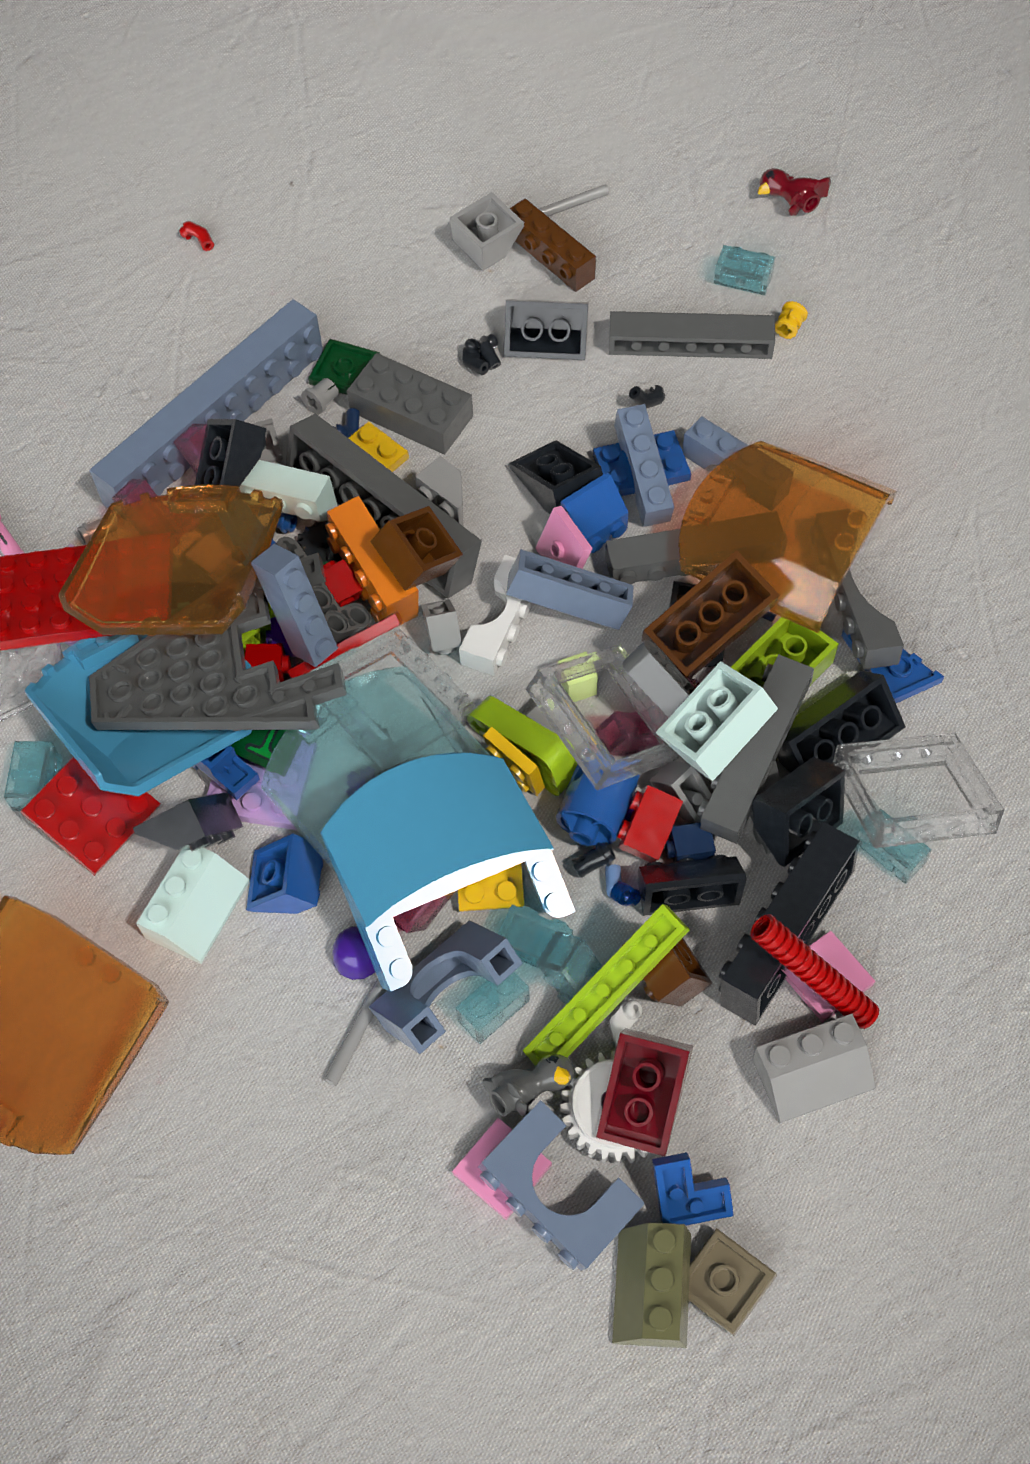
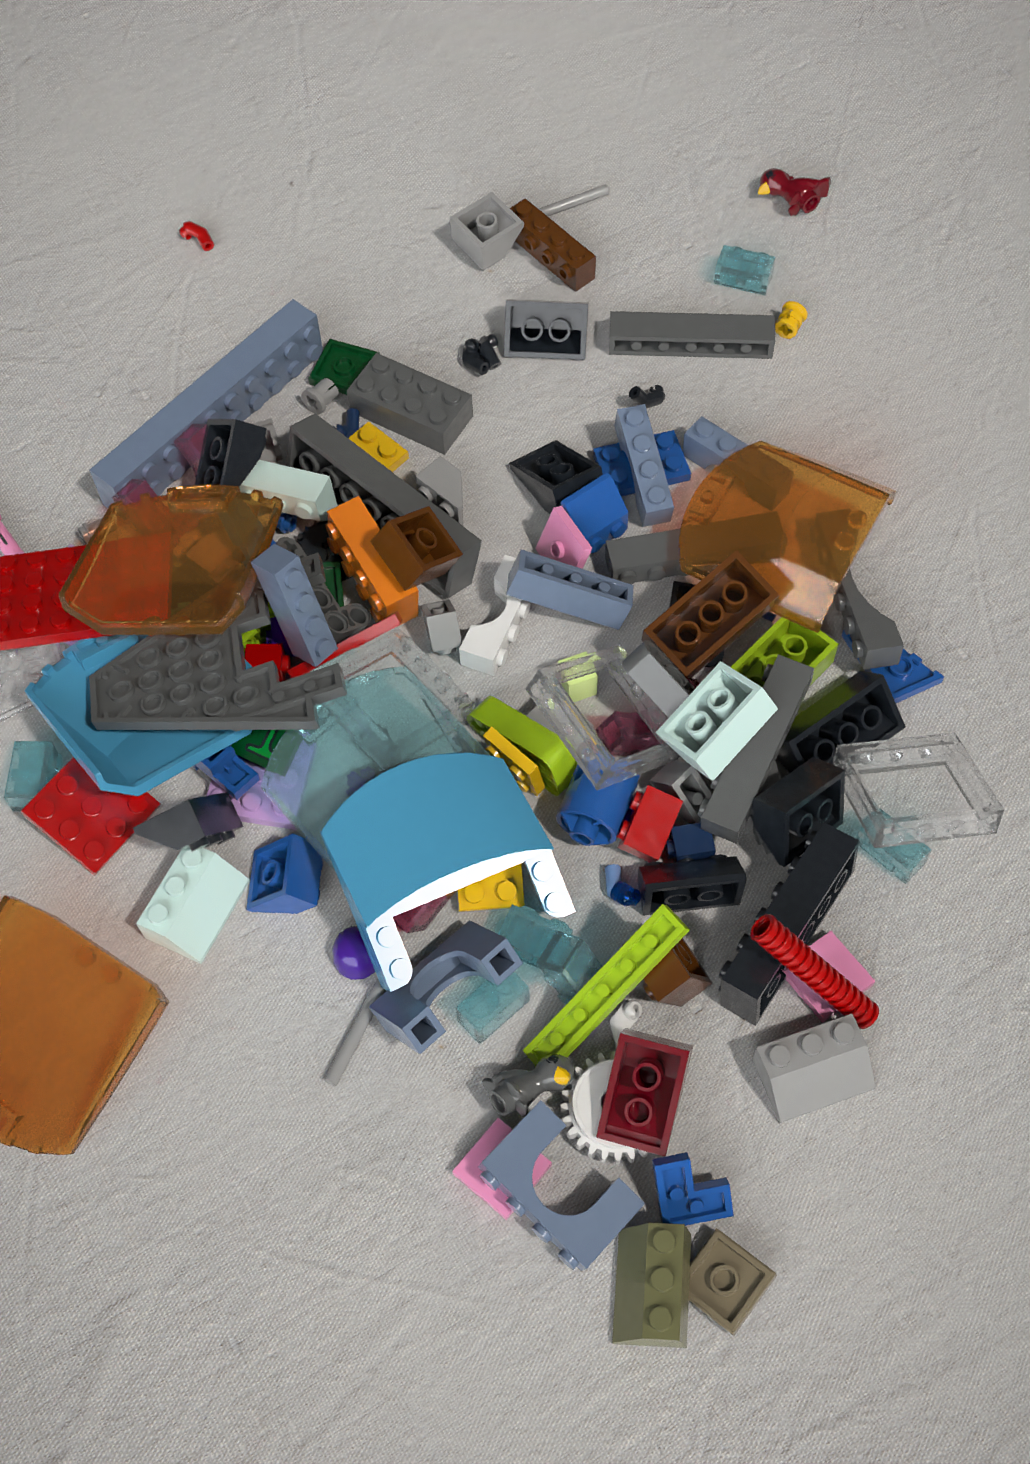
red brick [323,559,363,607] -> none
black pin [572,842,616,878] -> none

